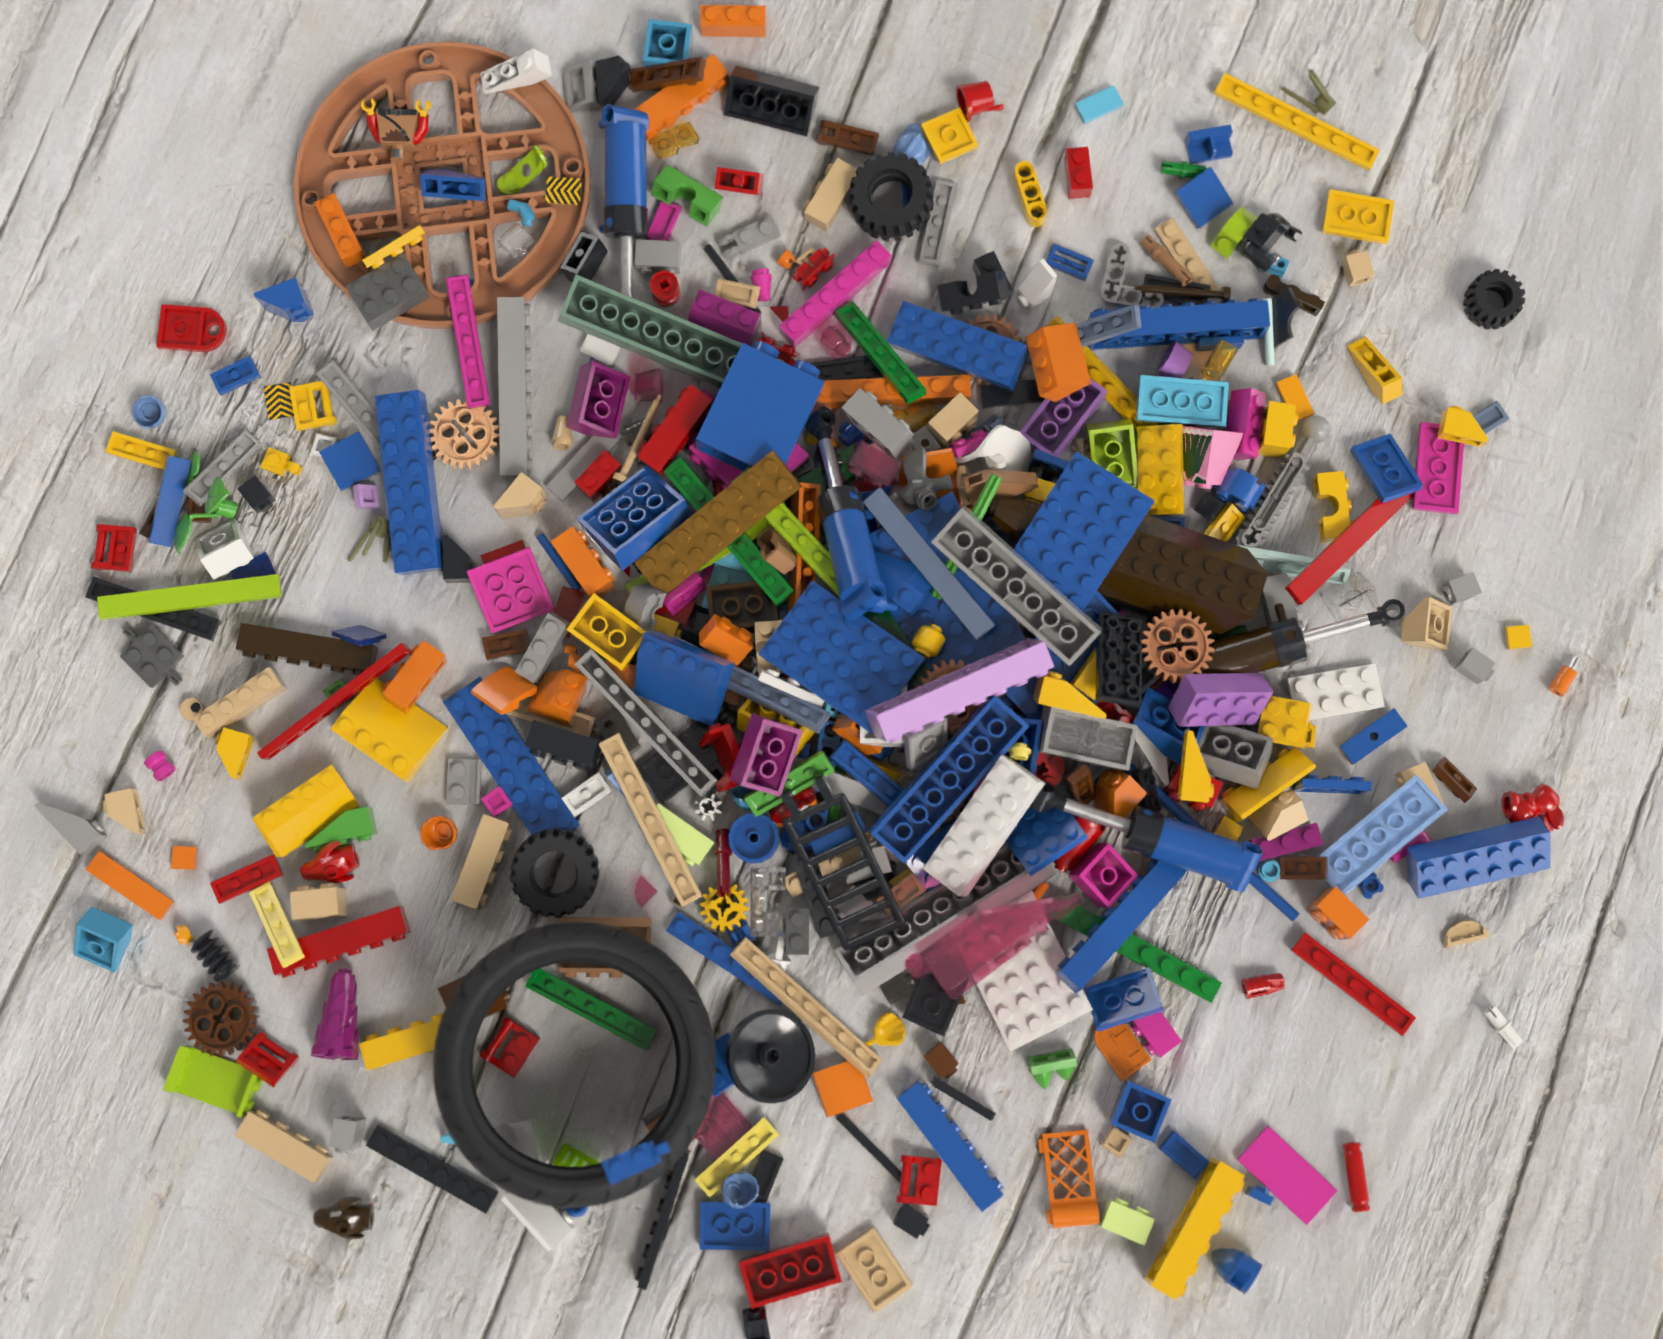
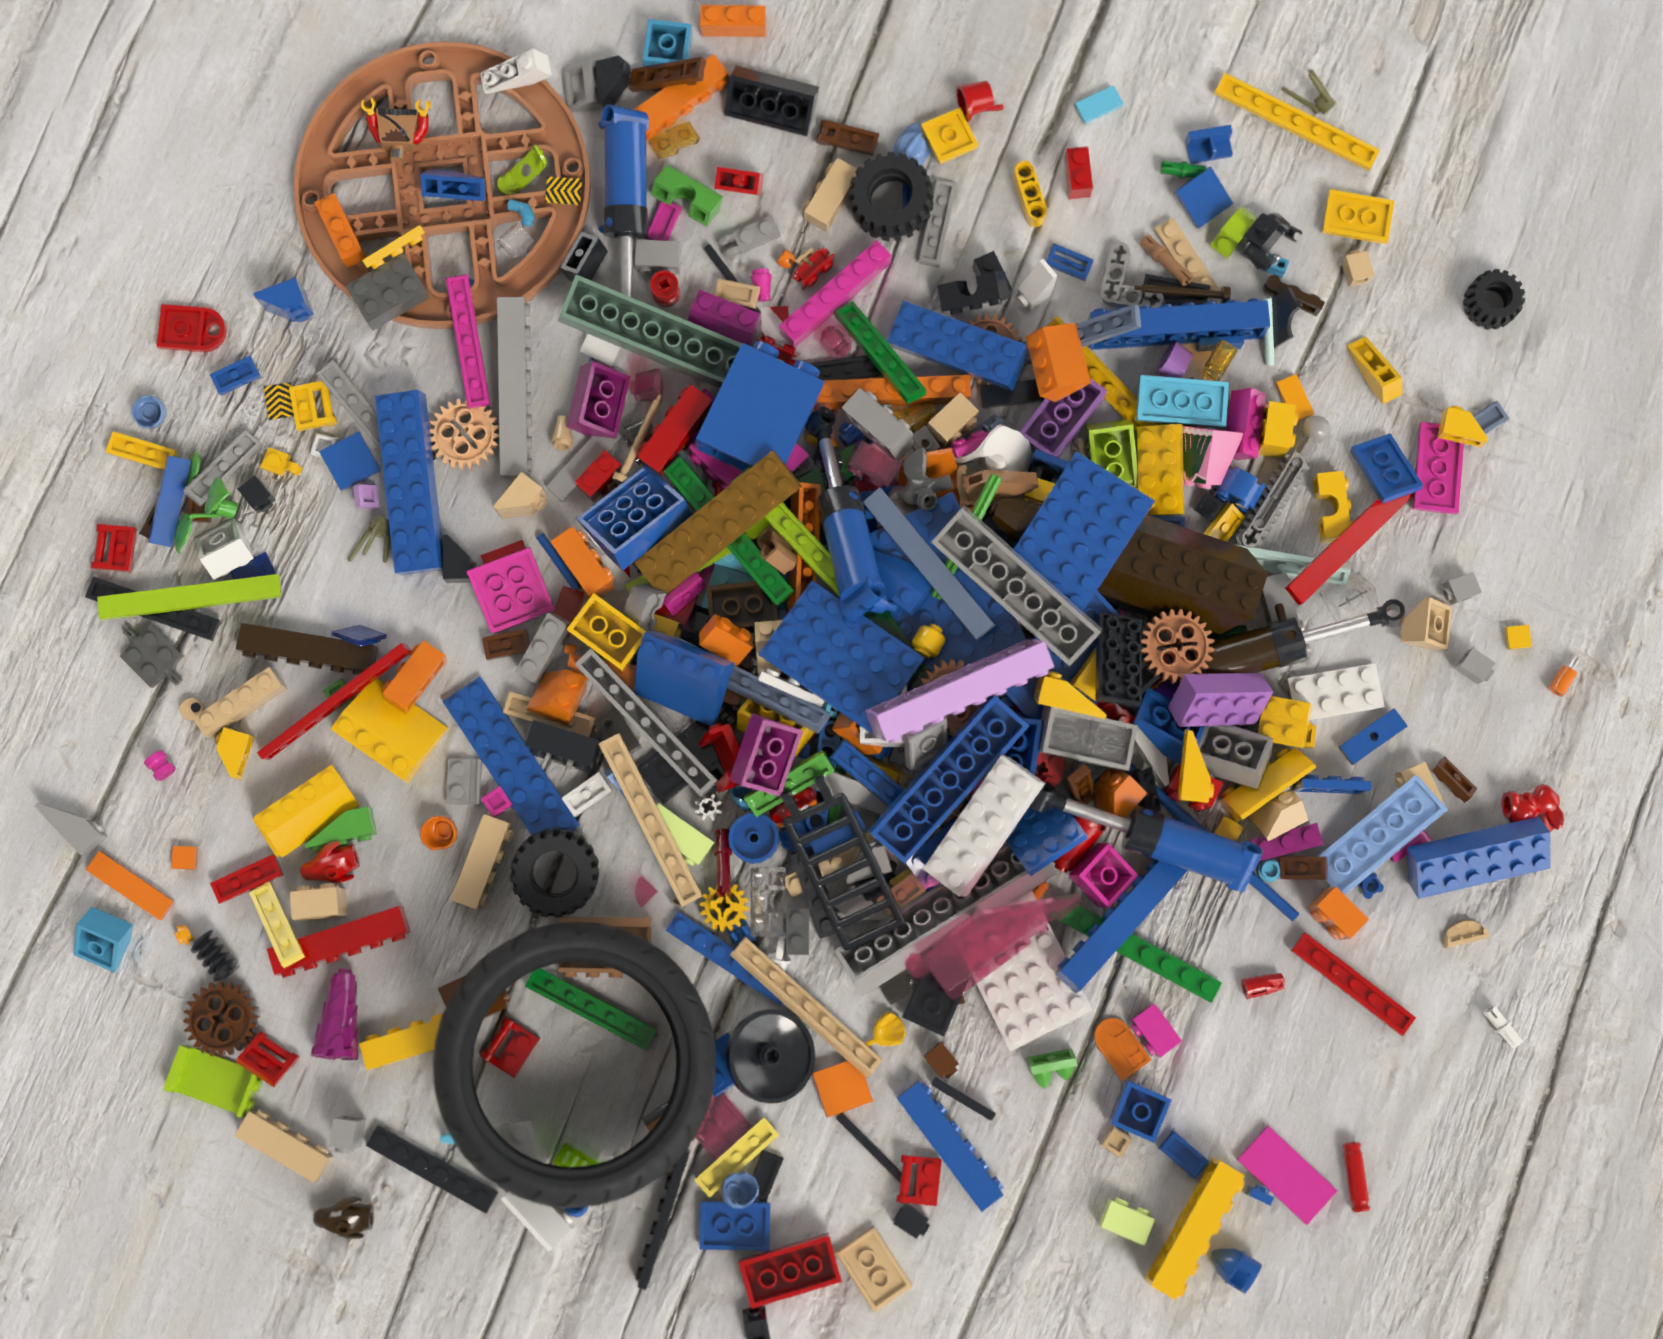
tan slope [103,788,146,835] -> none
orange slope [471,666,537,715] -> none
blue hinge [601,1141,671,1185] -> none
light yellow plate [1008,743,1031,760] -> none
orange piece [1038,1130,1099,1229] -> none
blue plate [1084,967,1164,1032] -> none

